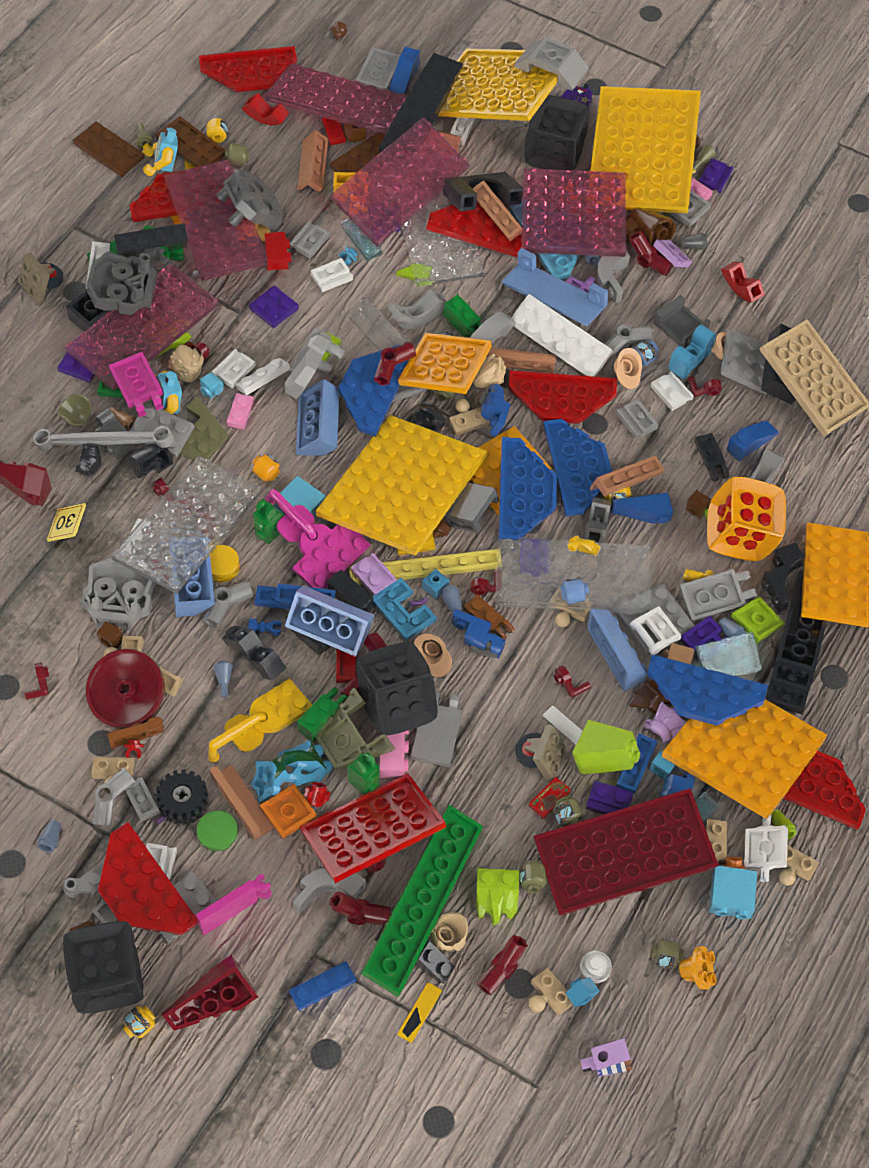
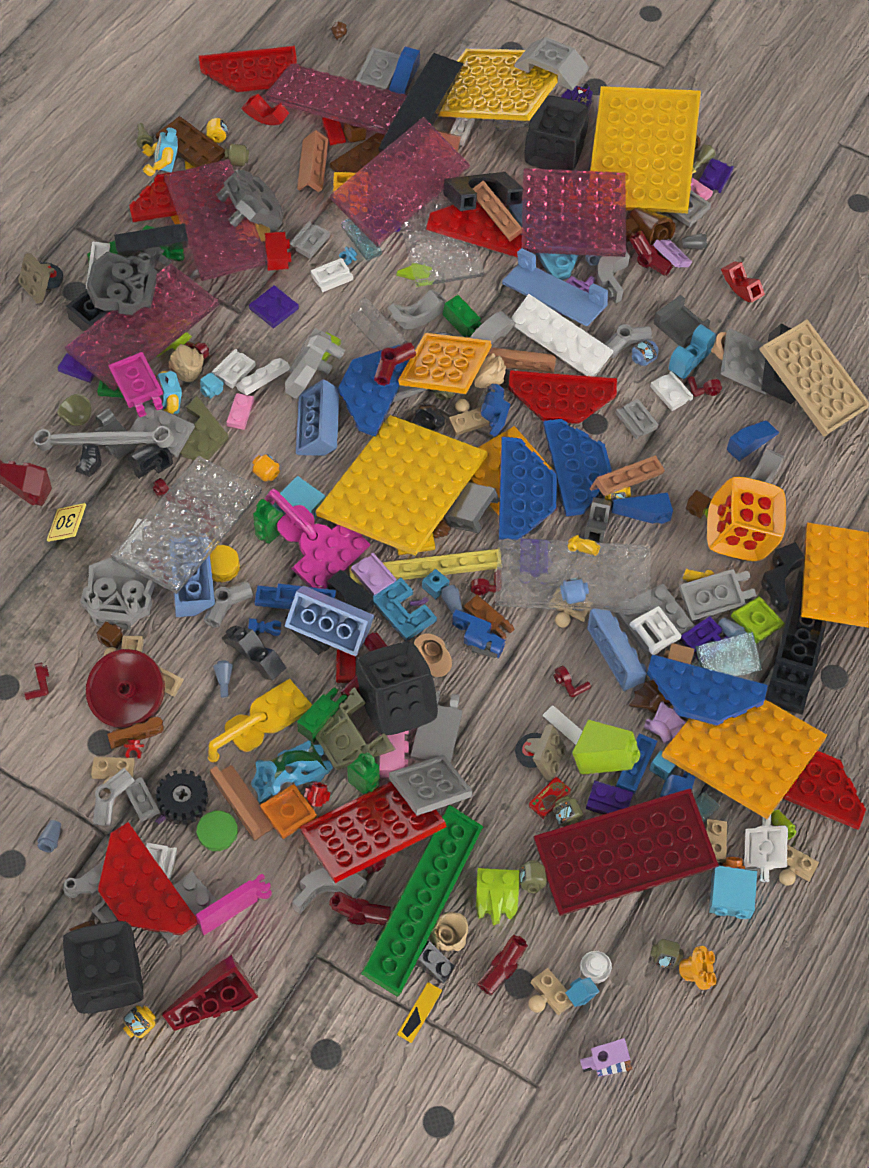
reddish brown plate [73,121,145,177] -> none
medium nougat cone [110,406,137,431] -> none
blue plate [289,961,356,1011] -> none
light nougat piece [614,348,642,389] -> none
black hinge [694,433,729,482] -> none
none -> light grey plate [389,755,472,815]

